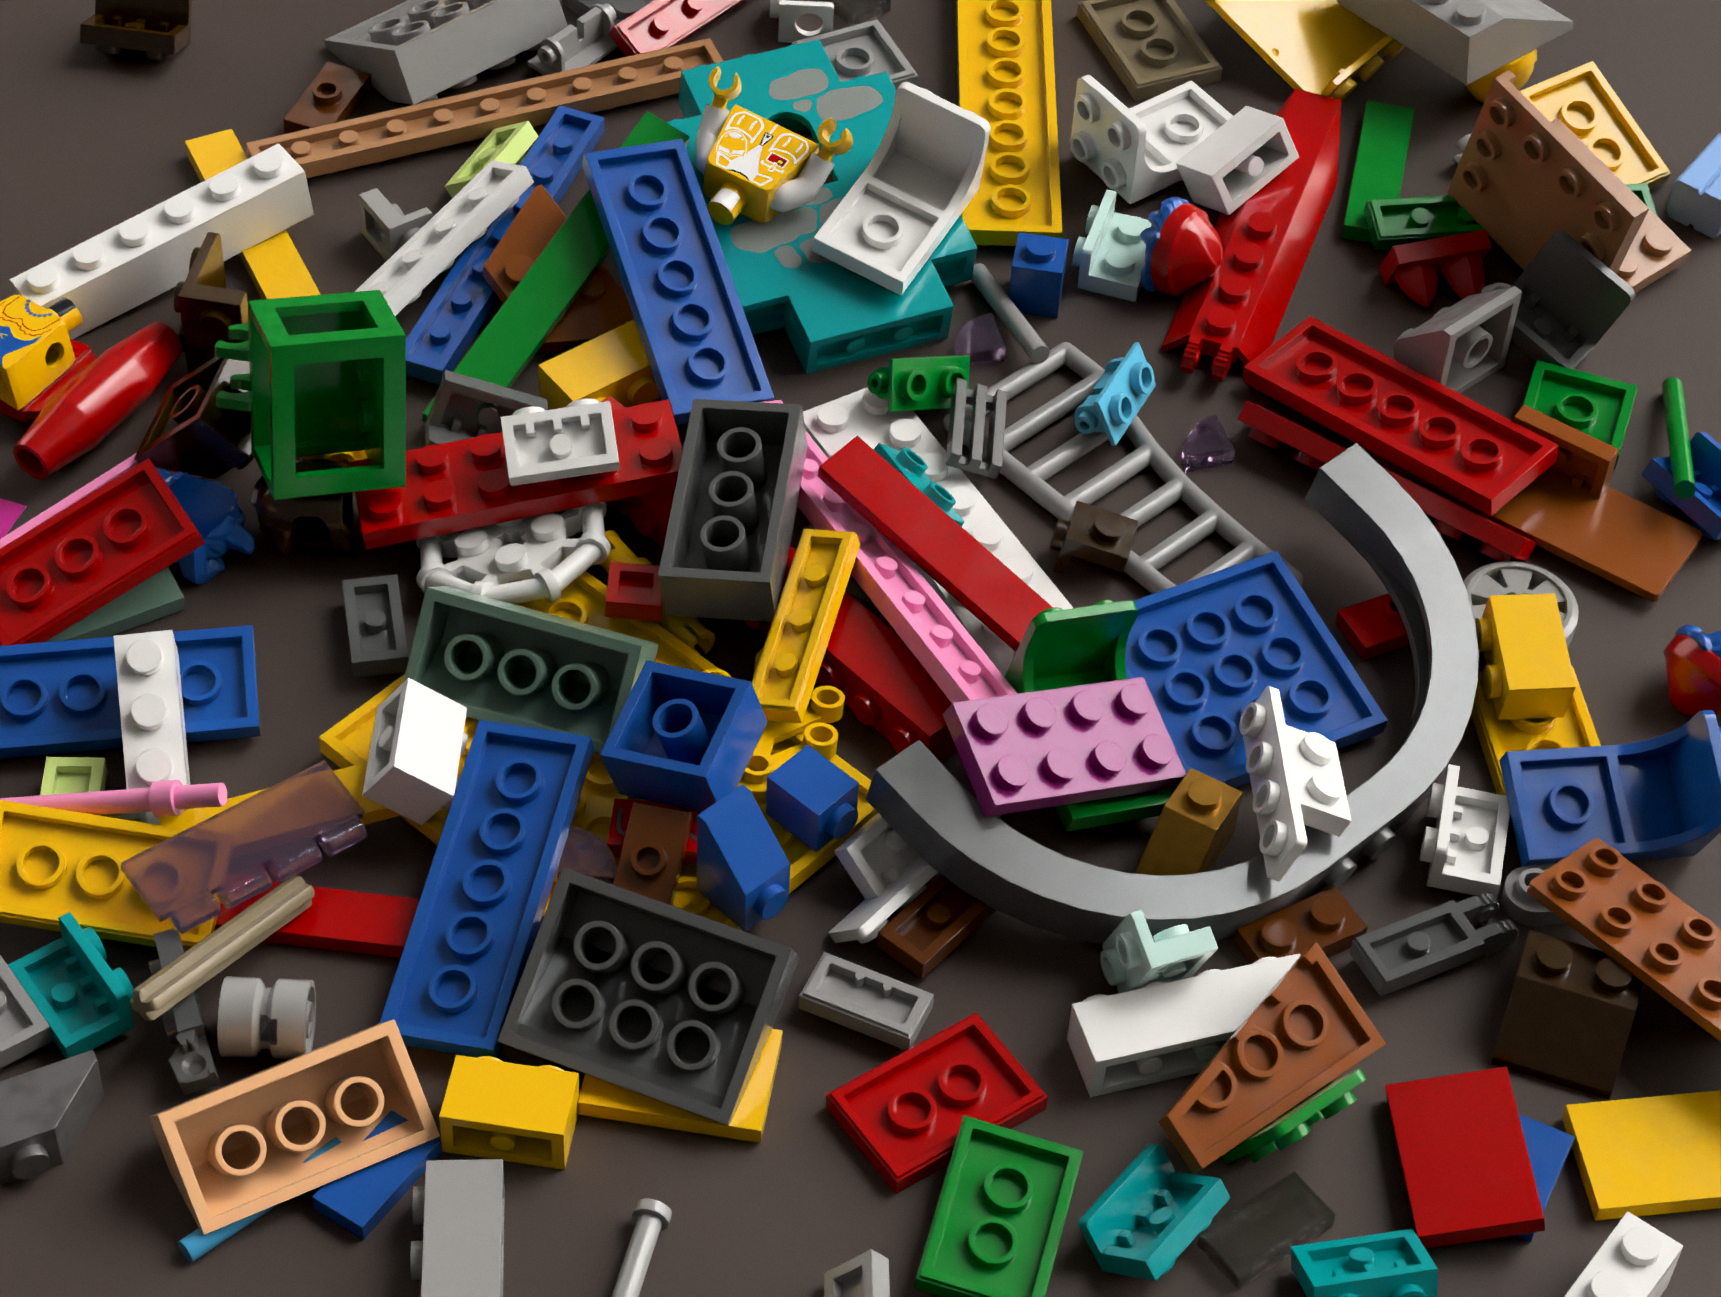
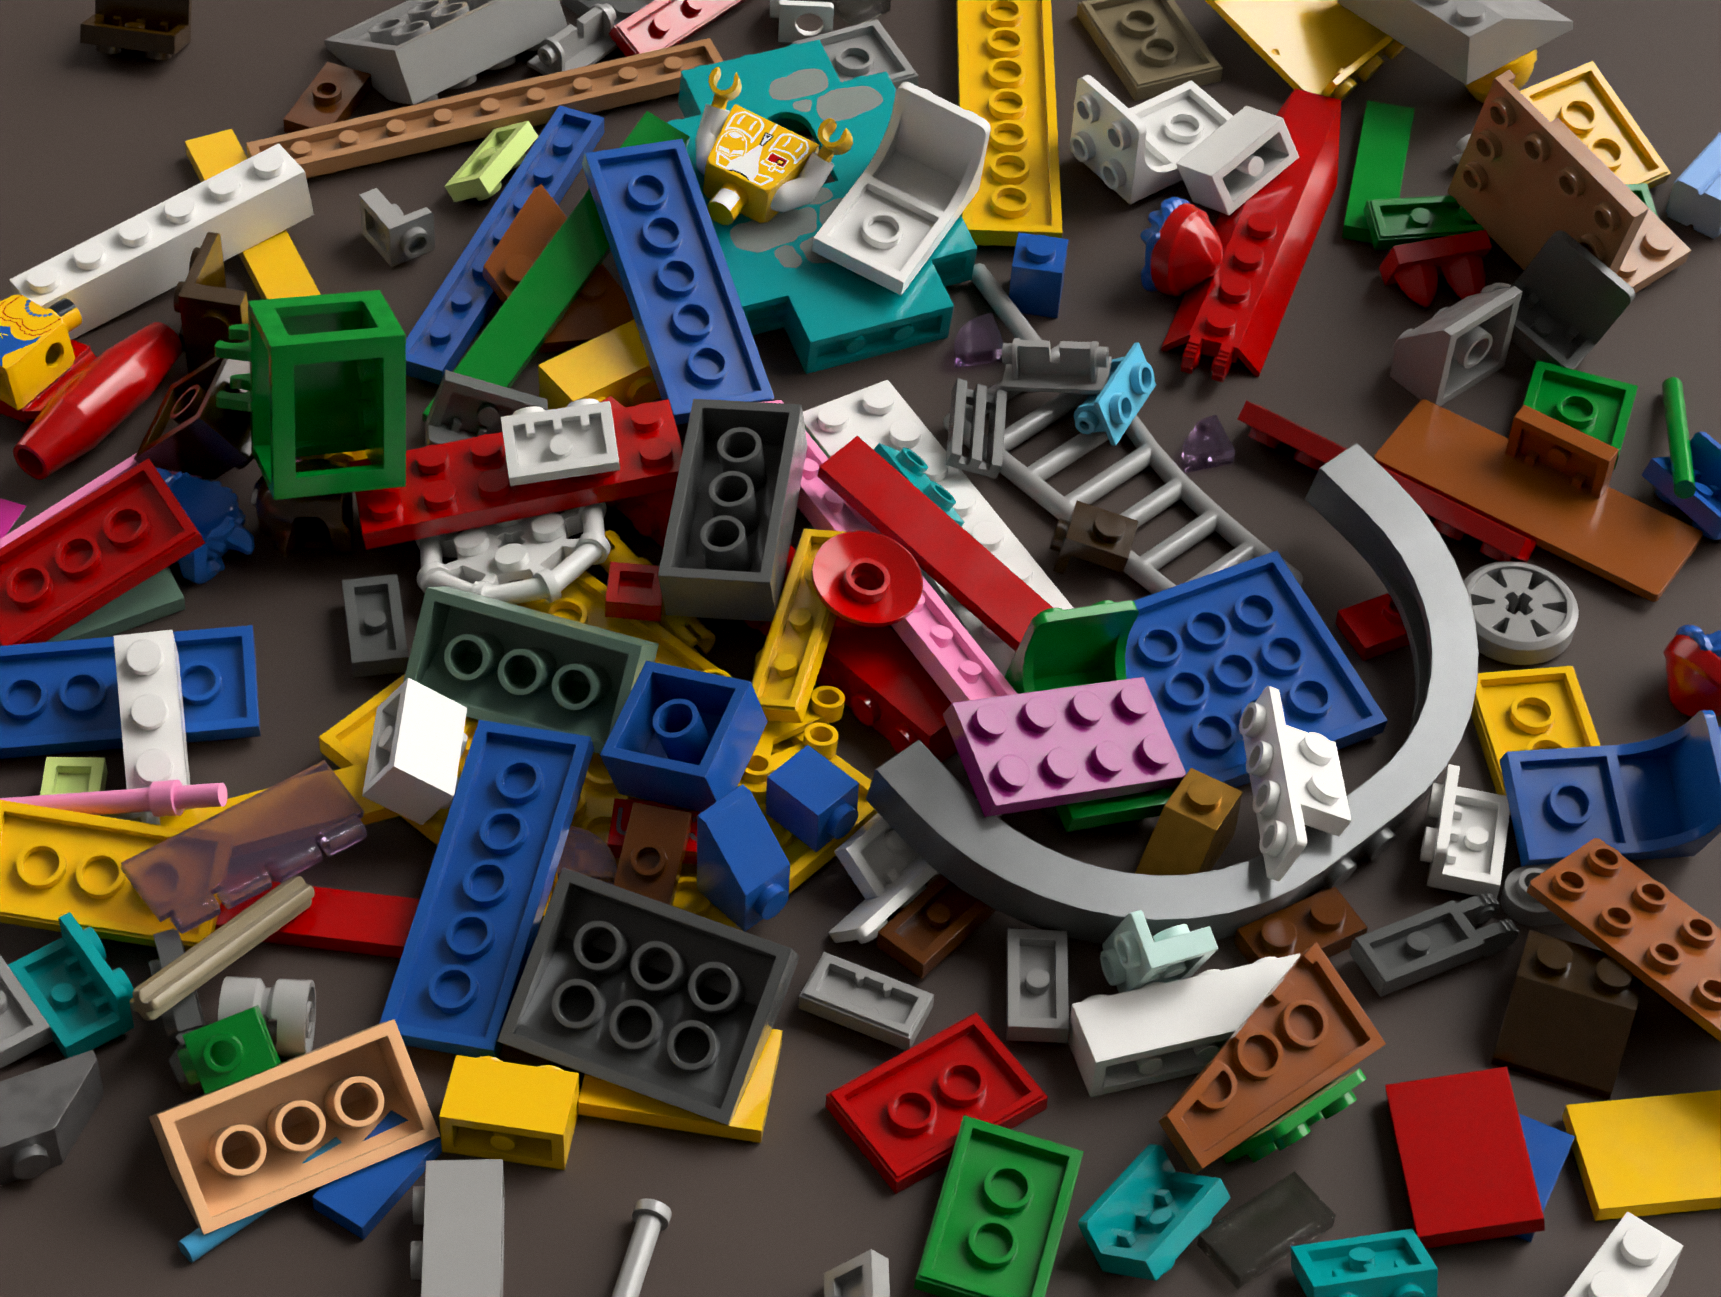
white plate [355,160,534,316] -> none
green hinge [867,355,970,412] -> none
light aqua bracket [1072,189,1151,302] -> none
red plate [1243,316,1558,516] -> none
yellow brick [1475,593,1576,720] -> none
none -> green brick [177,1005,281,1094]
none -> red dish [811,531,923,627]
none -> light grey hinge [1001,338,1112,395]
none -> light grey plate [1006,928,1069,1043]

